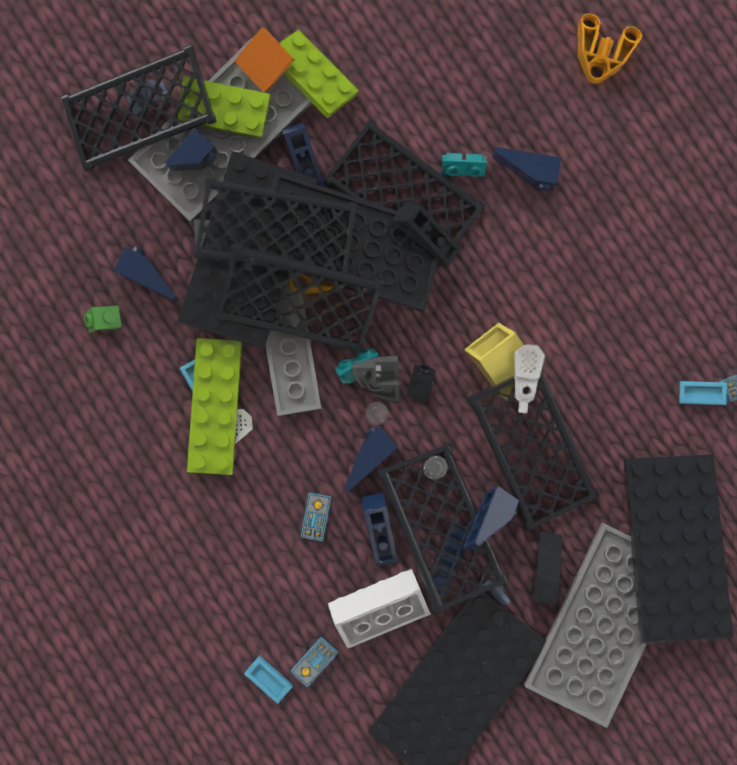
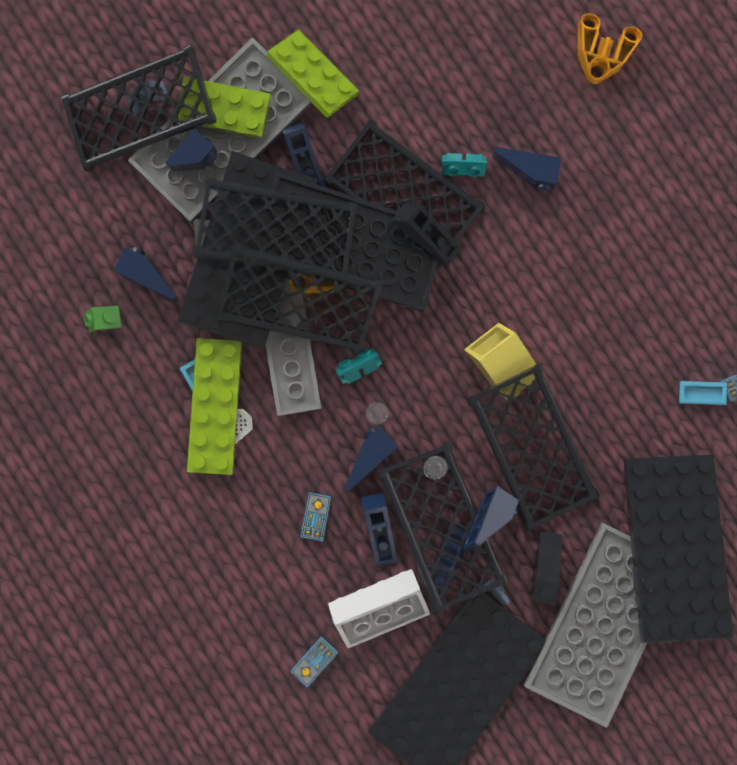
orange tile [234,27,295,93] -> none
medium azure tile [244,655,293,704] -> none
dark grey brick [352,356,400,401] -> none
black bracket [406,364,436,402] -> none
white piece [515,344,545,413] -> none

